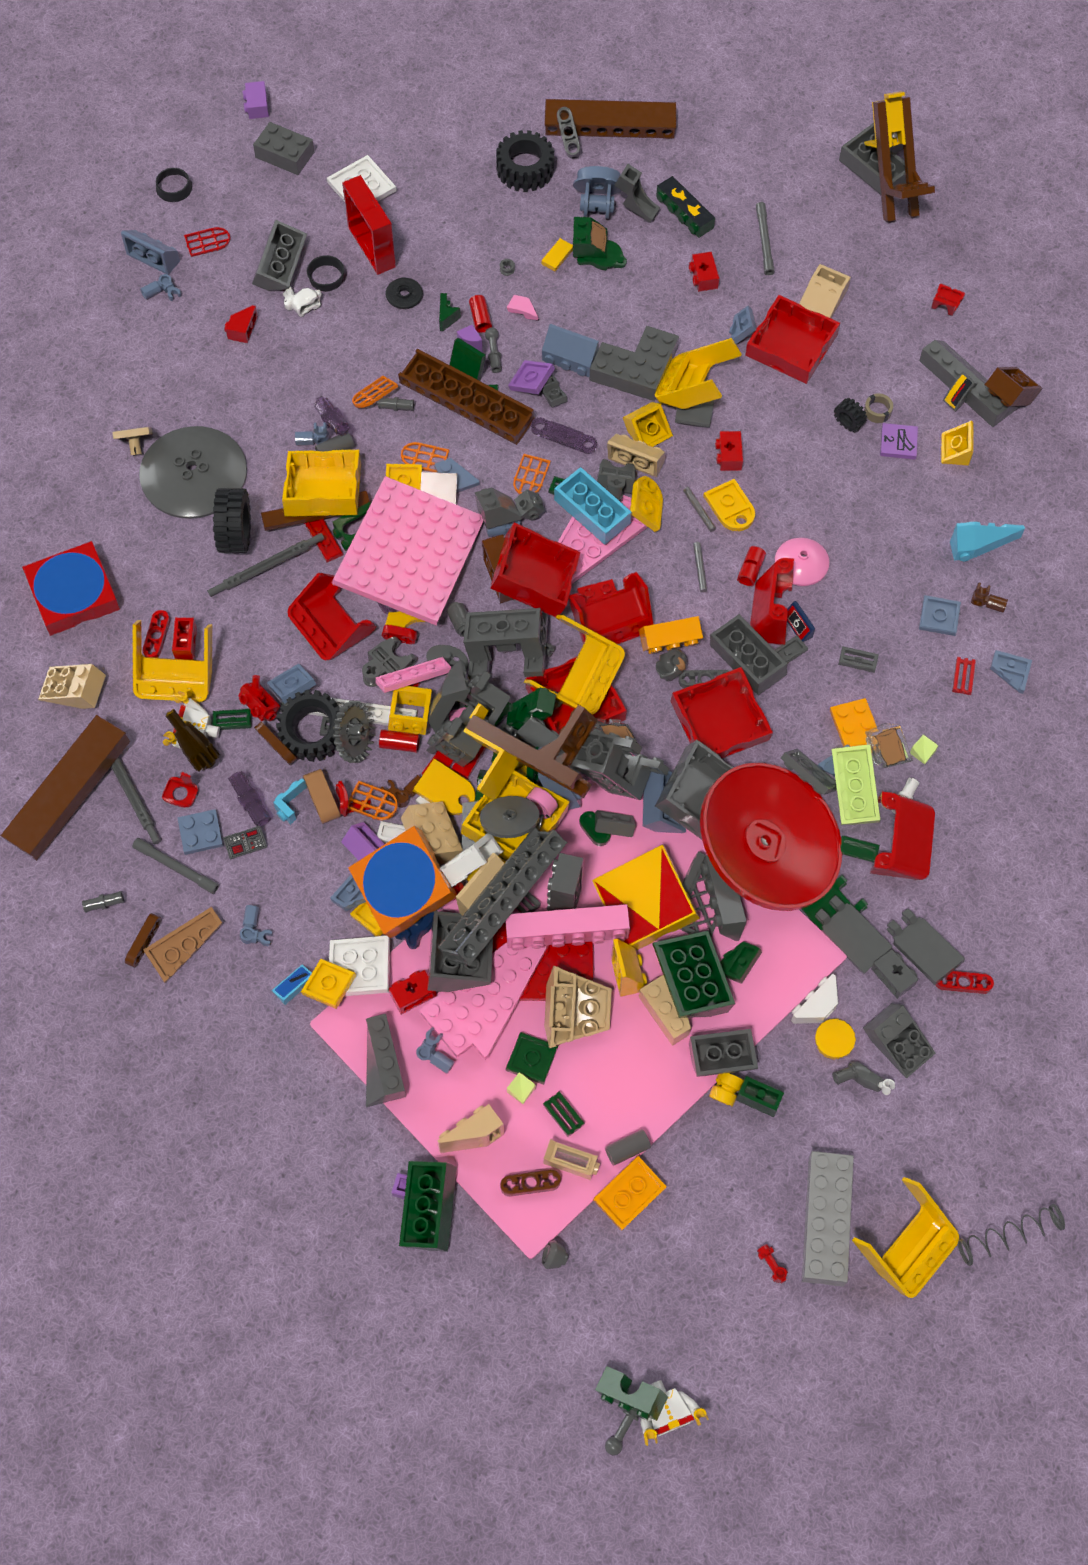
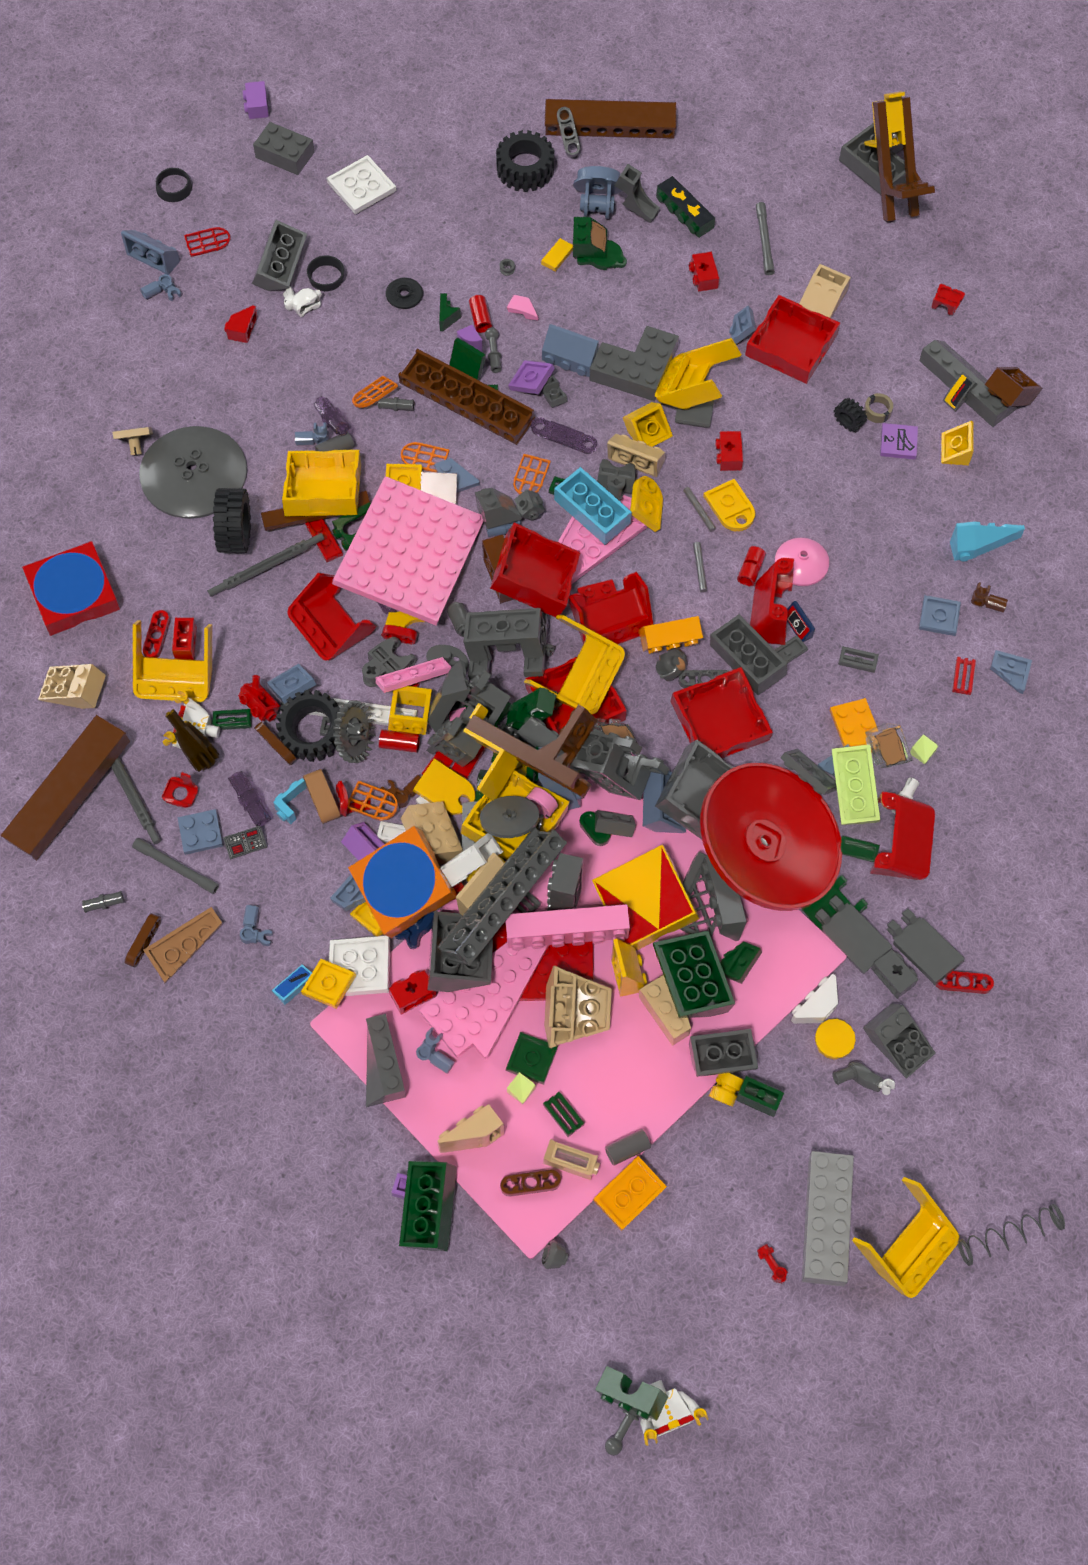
red tile [342,175,396,275] -> none

